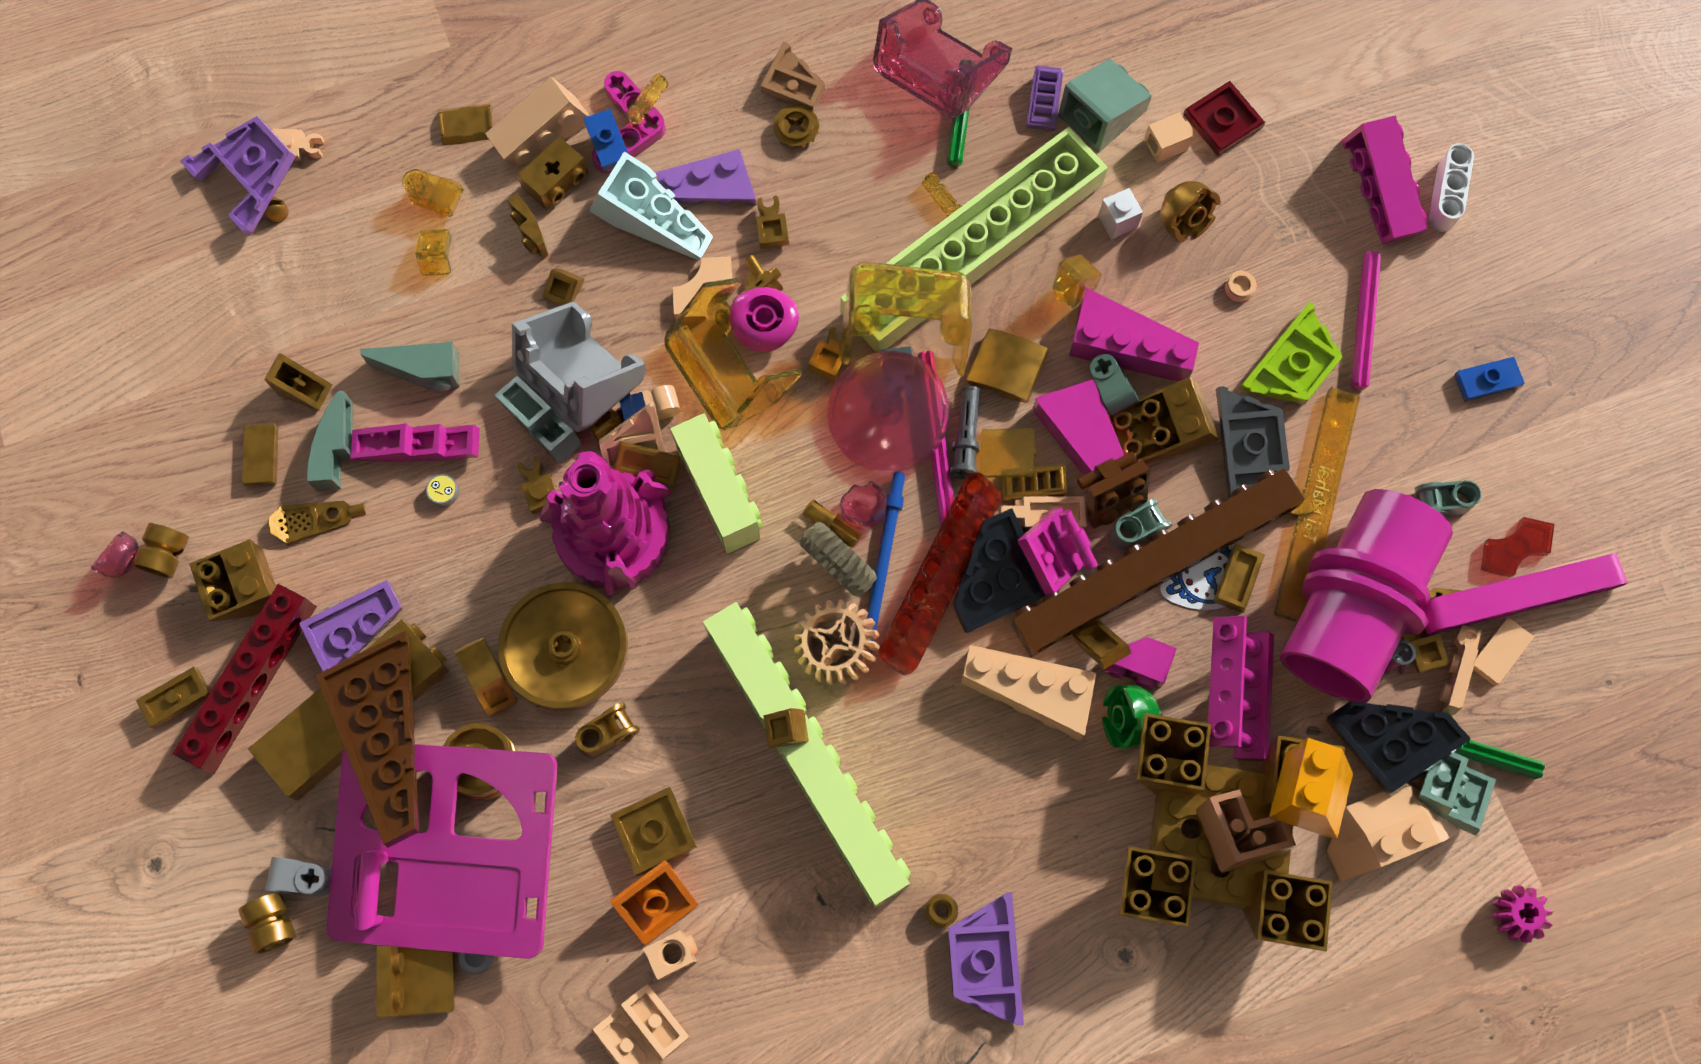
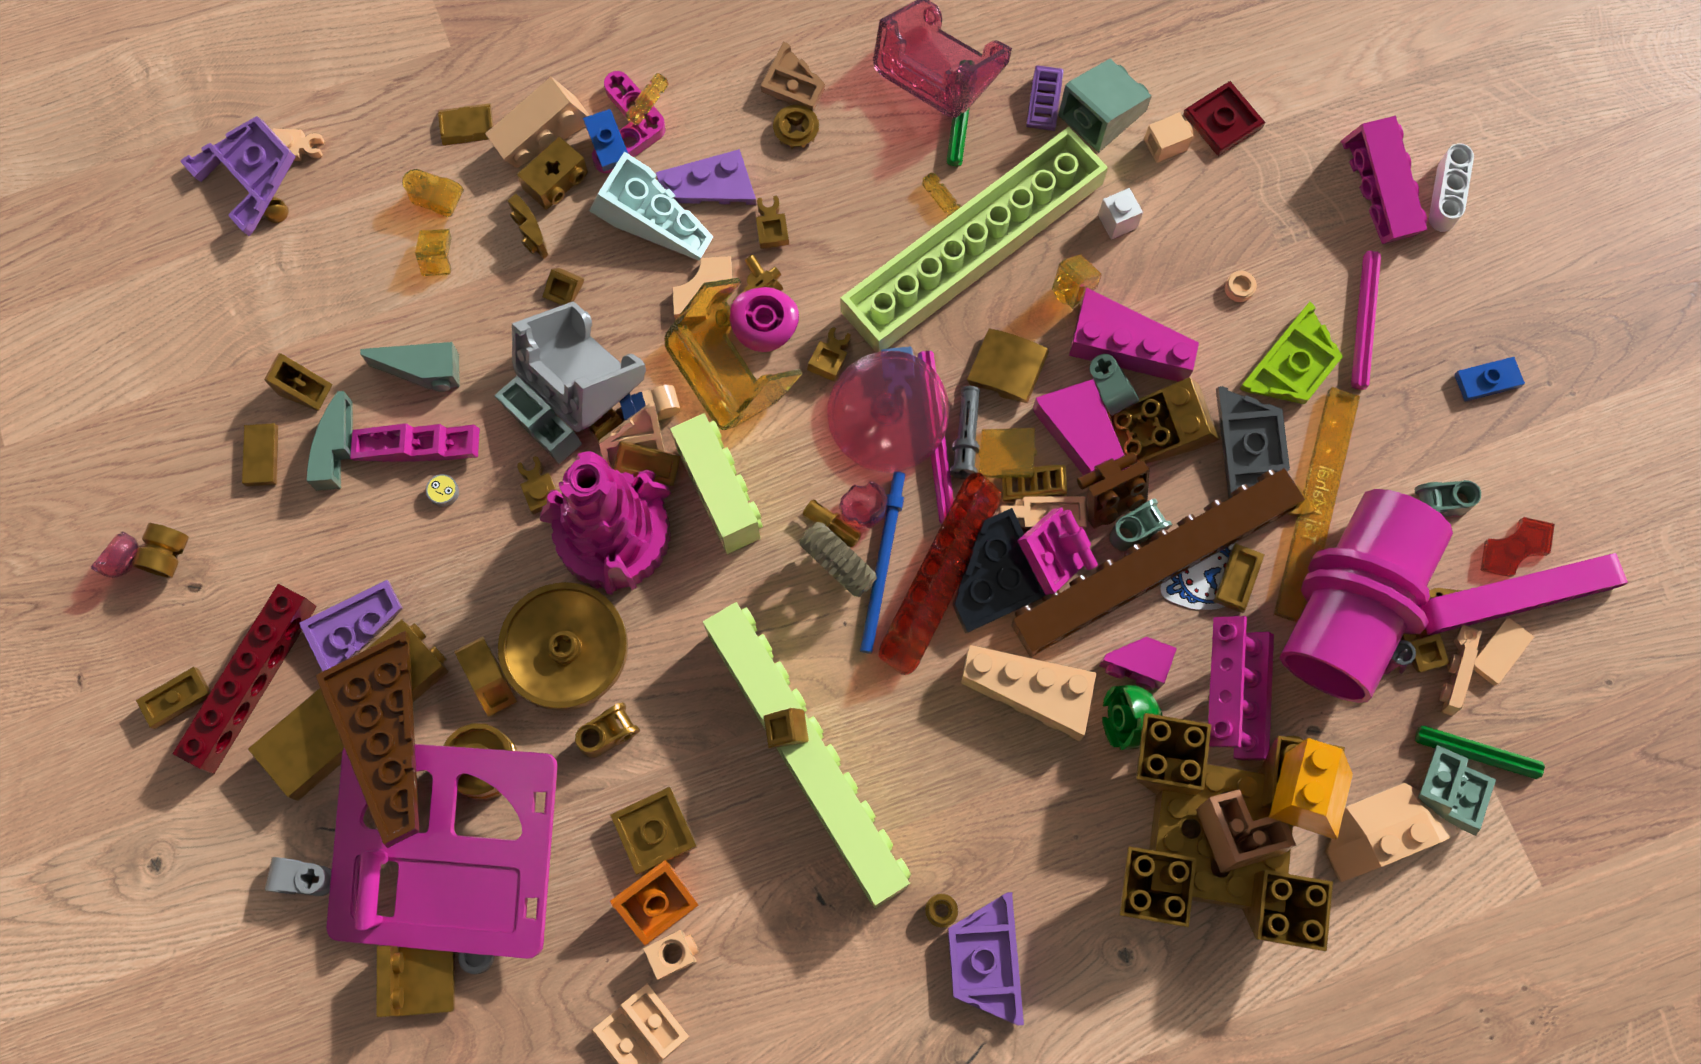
pearl gold slope [189,539,276,622] -> none
pearl gold wheel [238,893,297,955] -> none
pearl gold piece [268,500,366,545] -> none
light nougat gear [794,599,879,686] -> none
clear yellow windscreen [839,262,972,376] -> none
pearl gold tile [1072,620,1132,669] -> none
pearl gold cylinder [1160,181,1221,242] -> none
black plate [1326,701,1471,797] -> none
dark pink gear [1491,885,1554,943] -> none

